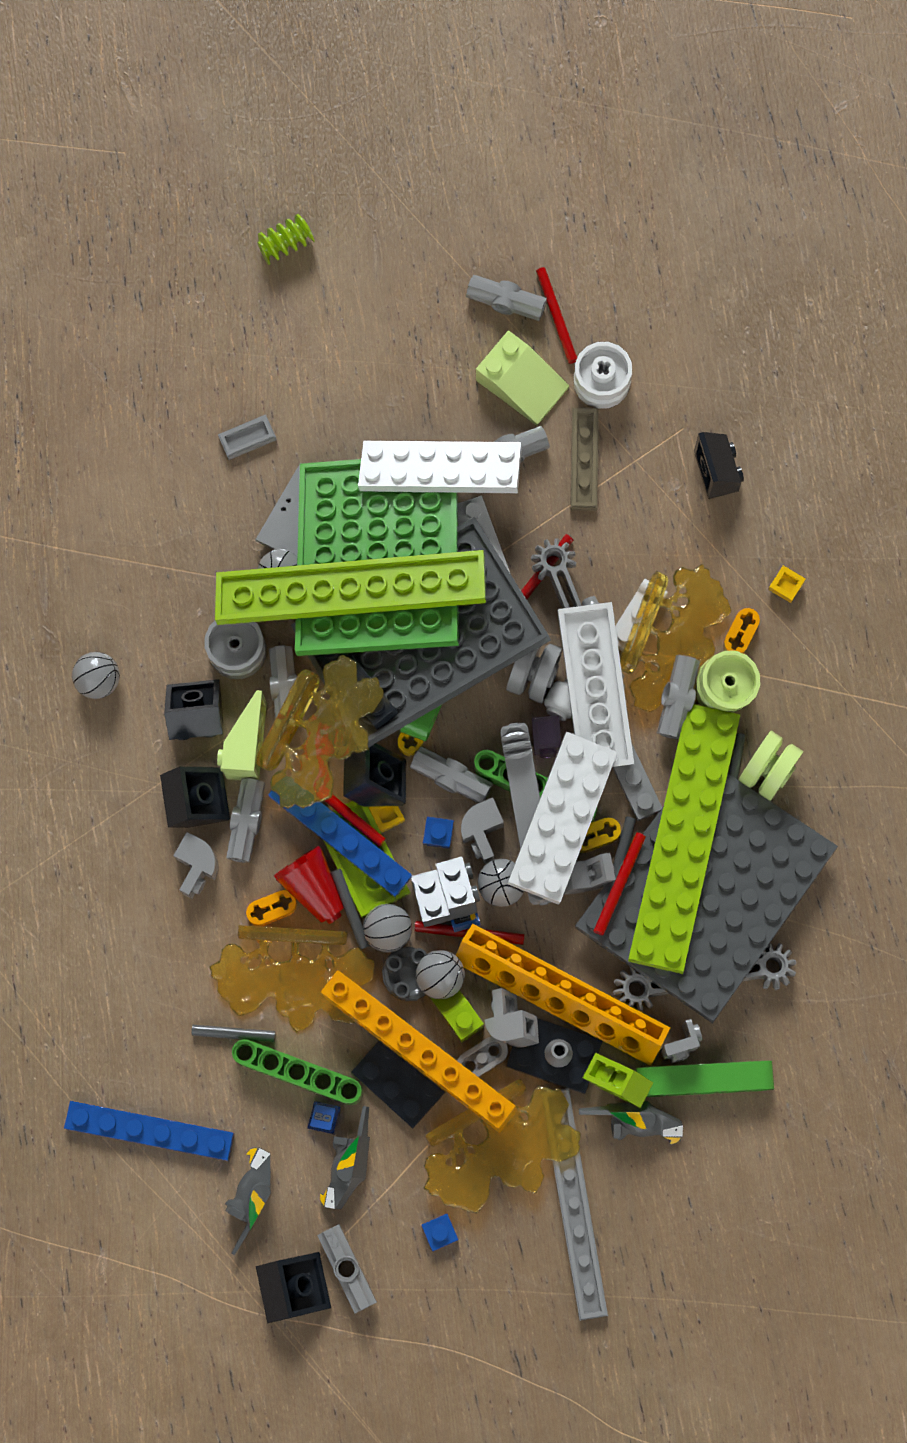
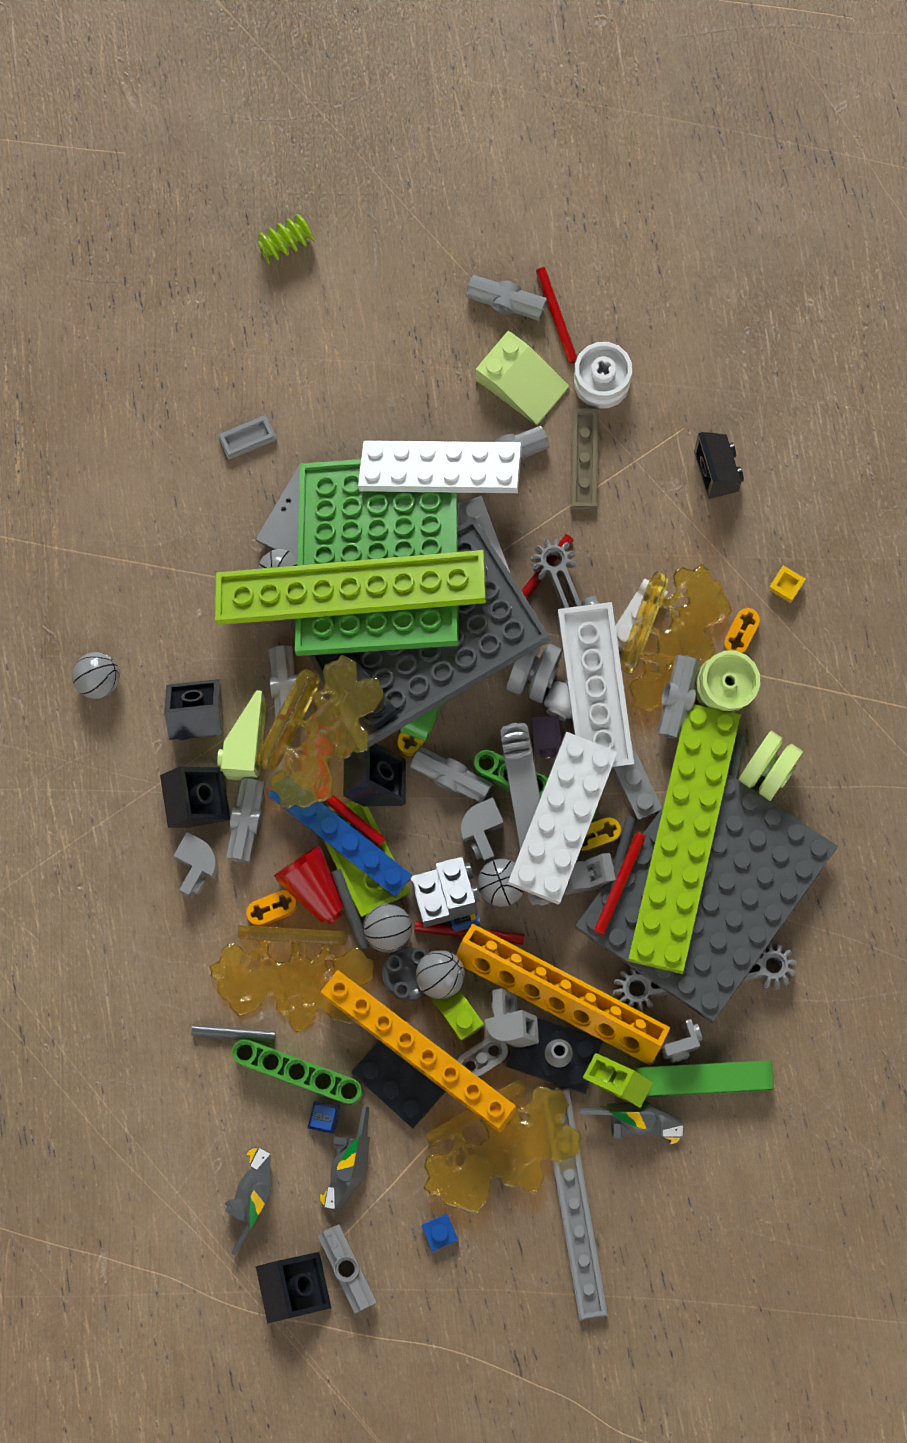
blue plate [64,1101,235,1161] -> none
light grey wheel [205,621,267,679] -> none
yellow plate [369,806,405,833] -> none
blue plate [423,817,454,849] -> none

